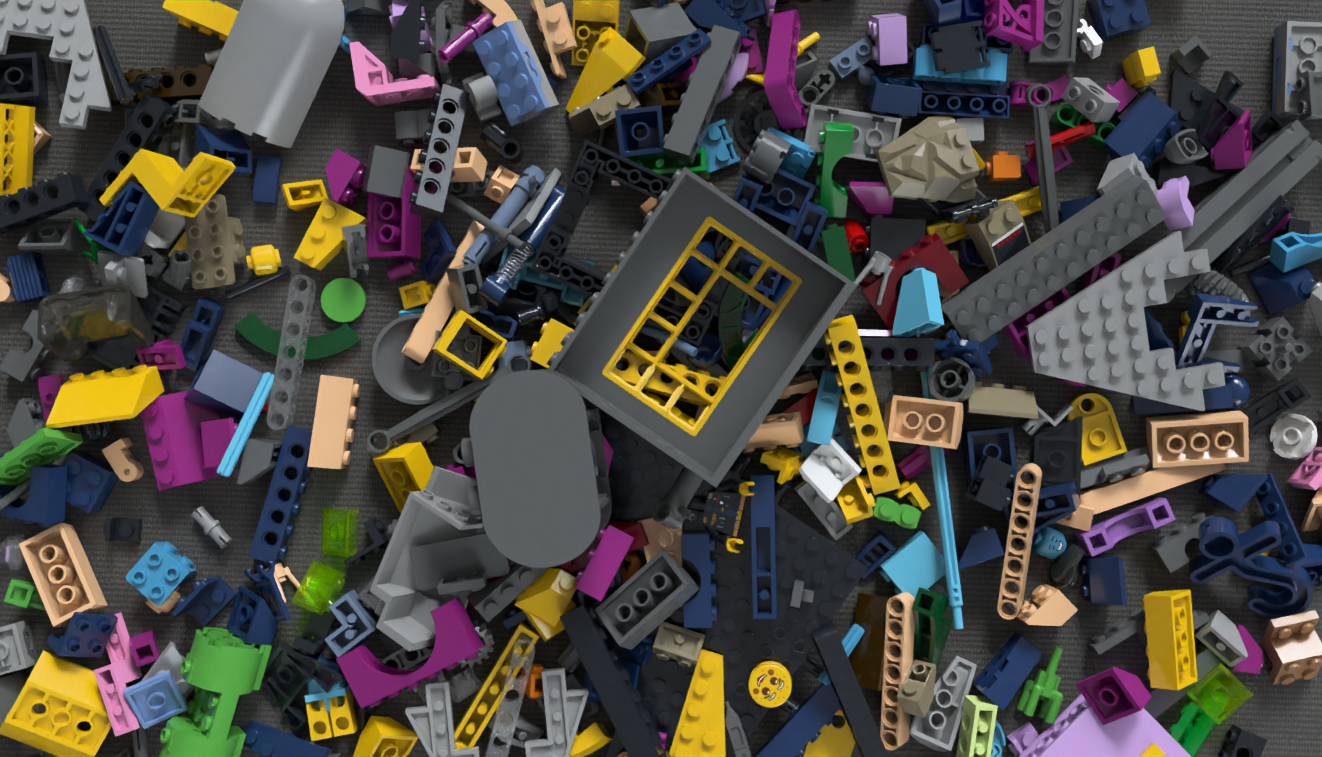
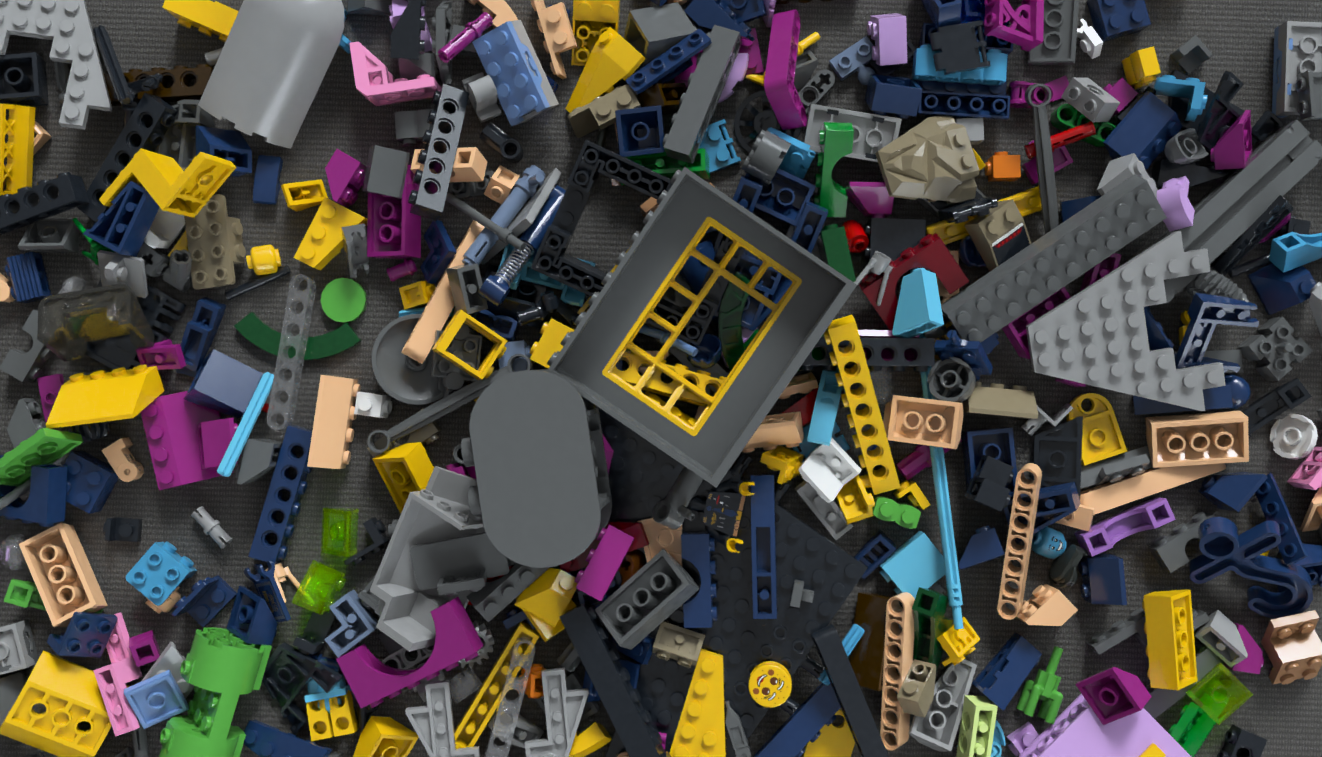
none -> white bracket [354,391,392,418]
none -> yellow bracket [936,617,980,667]
none -> dark azure bracket [1153,75,1207,122]

